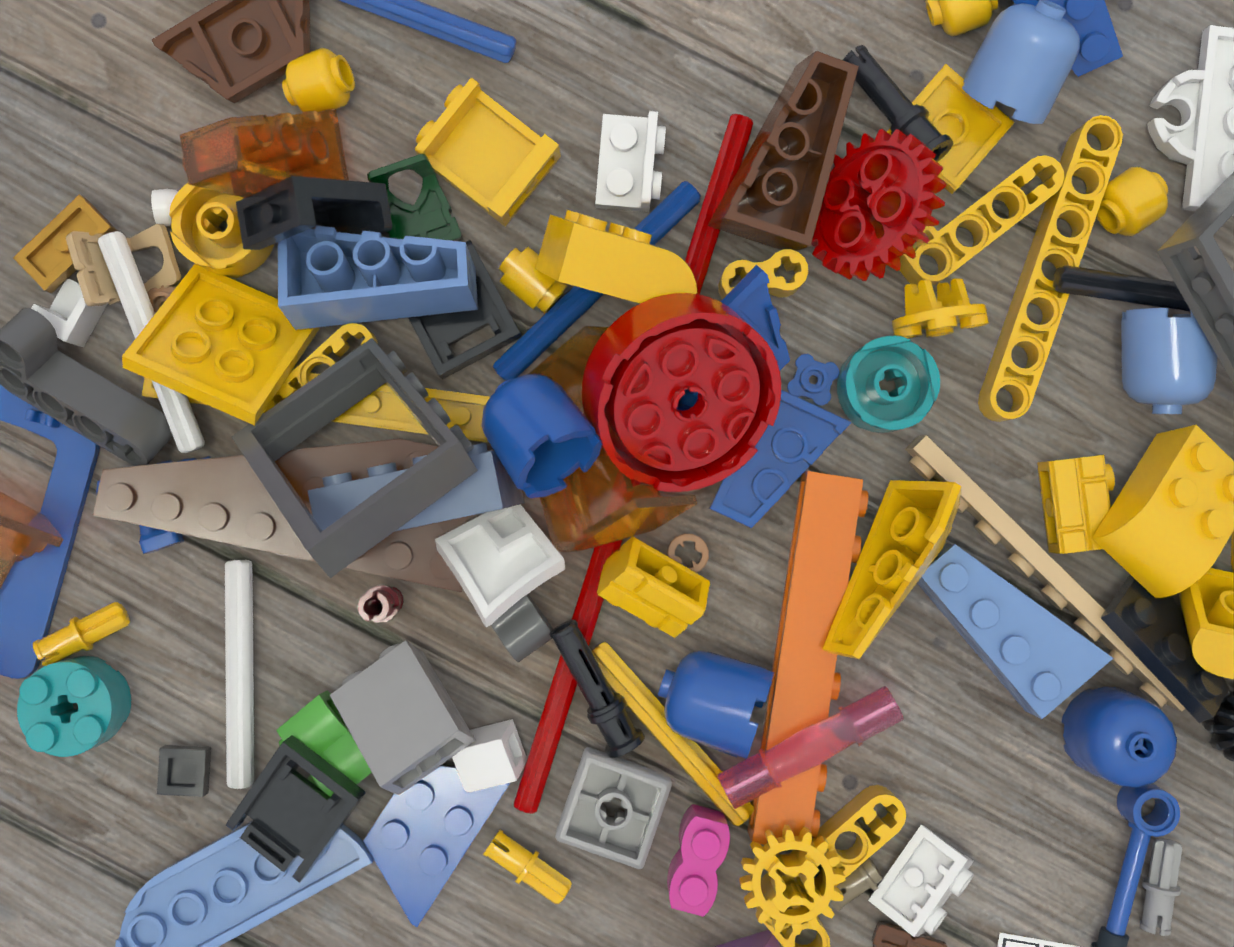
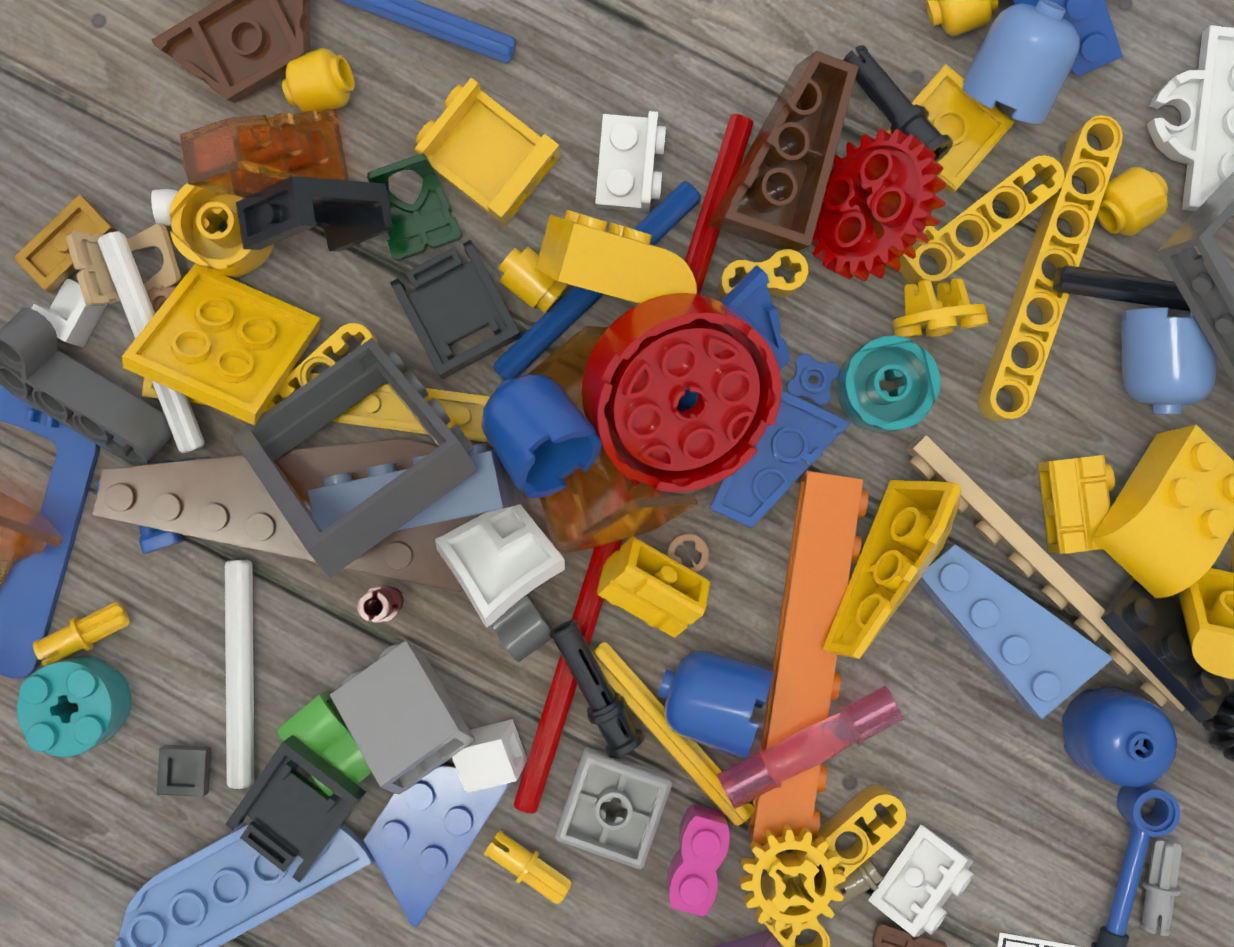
medium blue wedge [278,226,478,330] -> none

